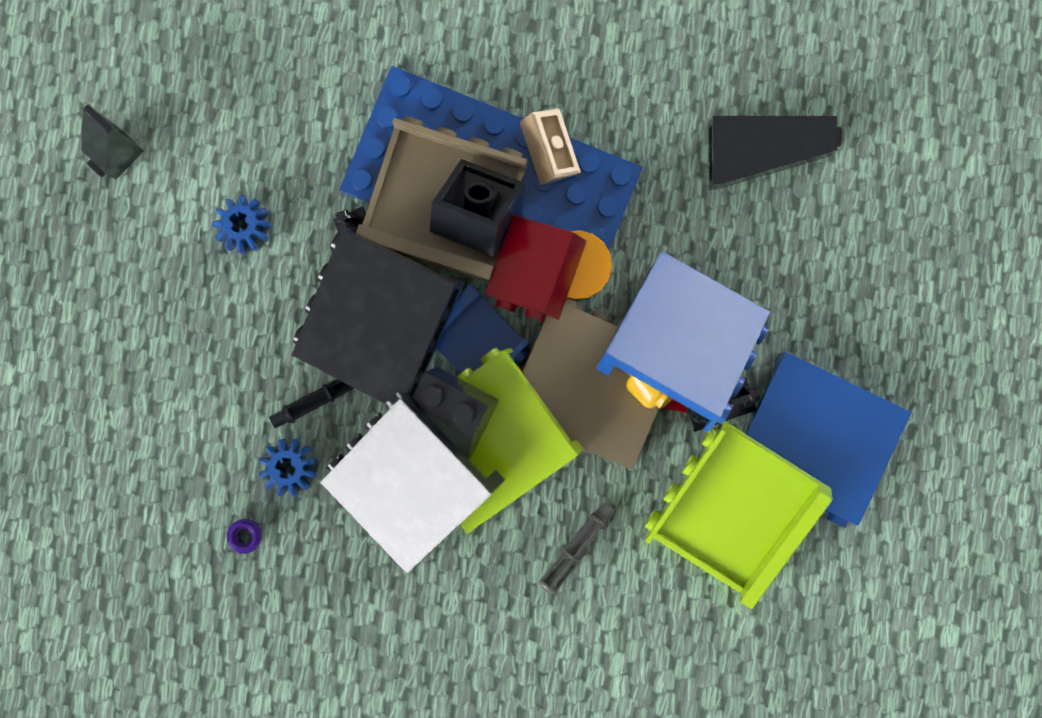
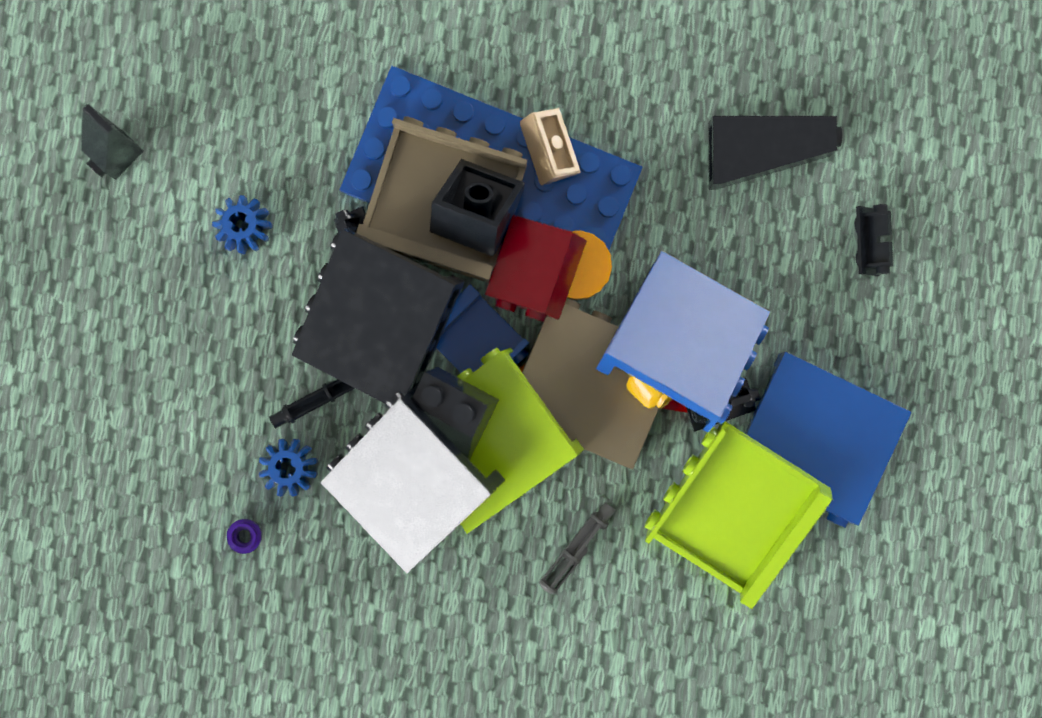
none -> black hinge [854,204,894,276]

